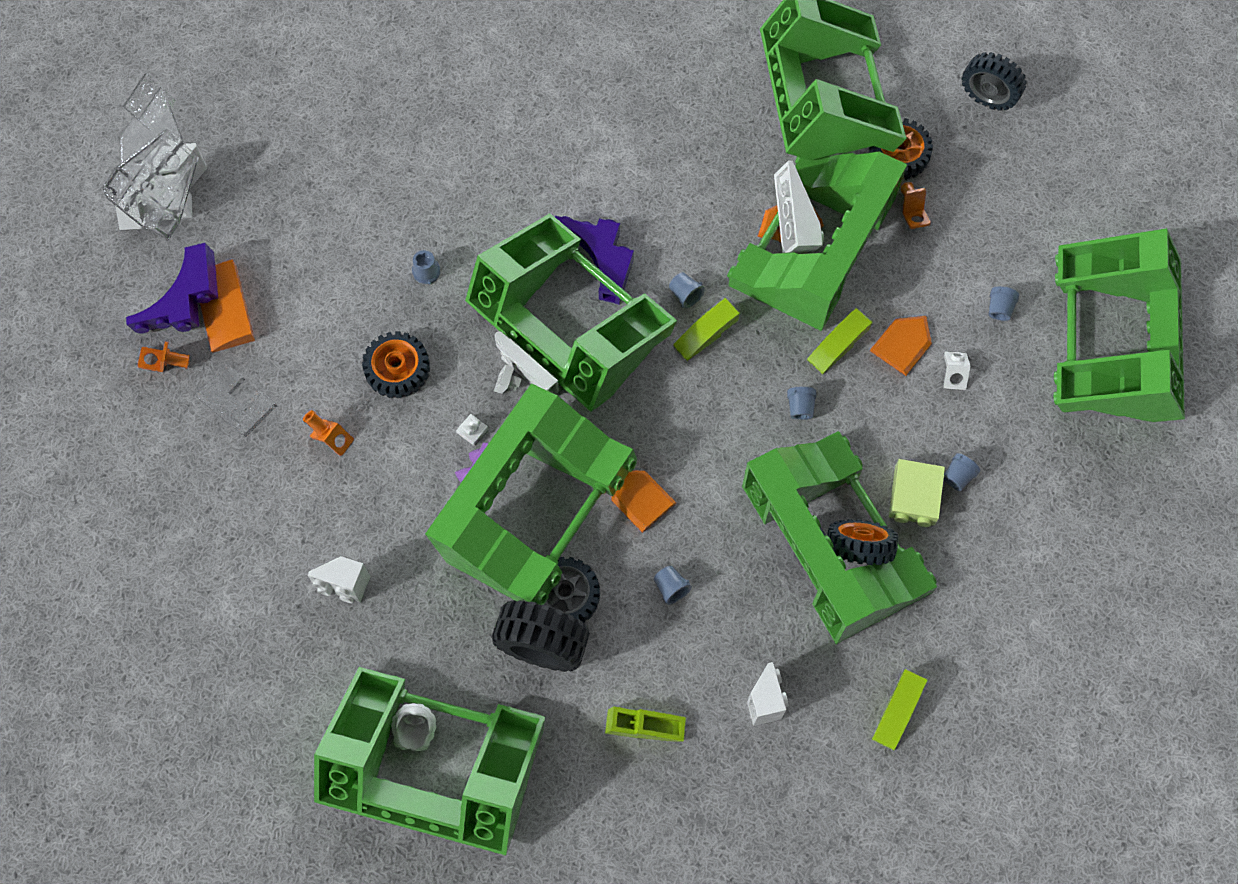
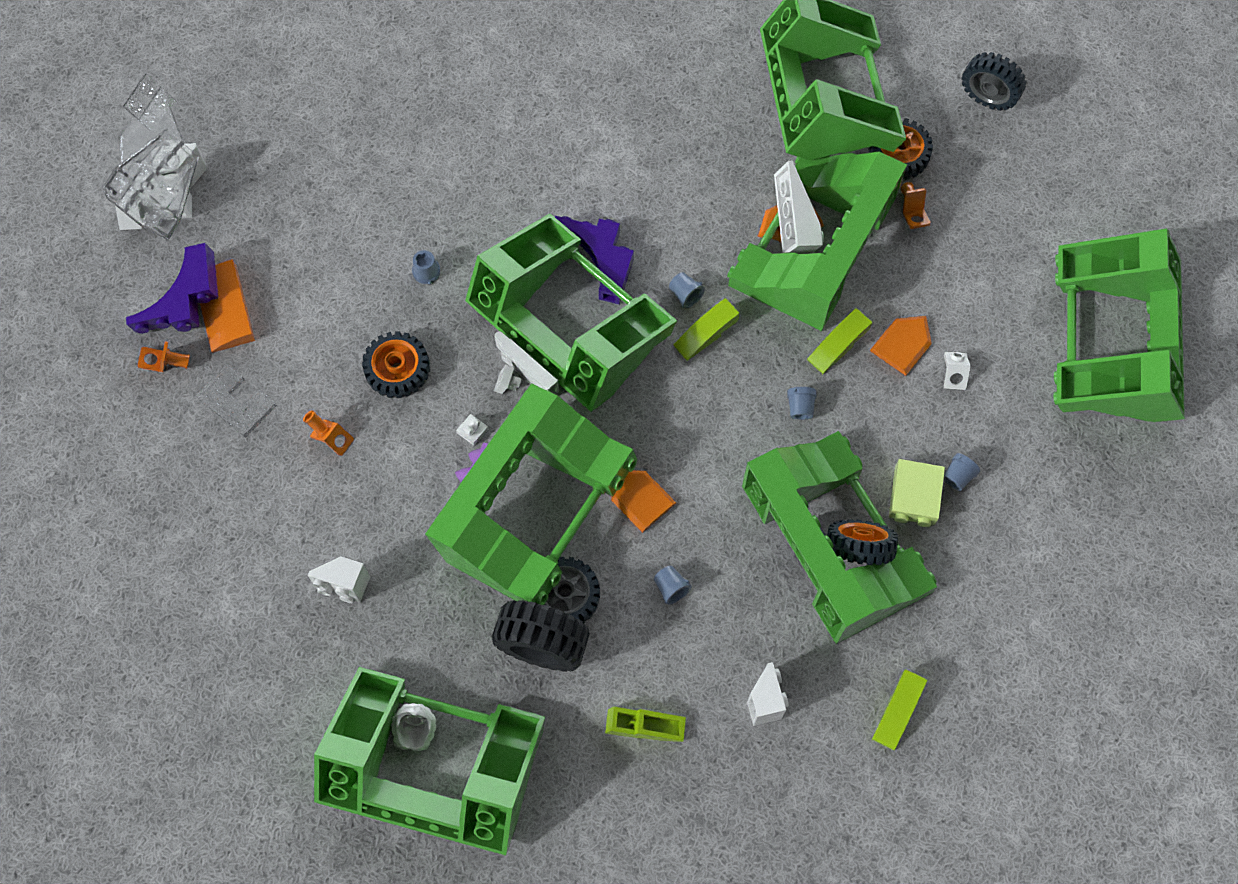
sand blue piece [988,286,1019,321] -> none

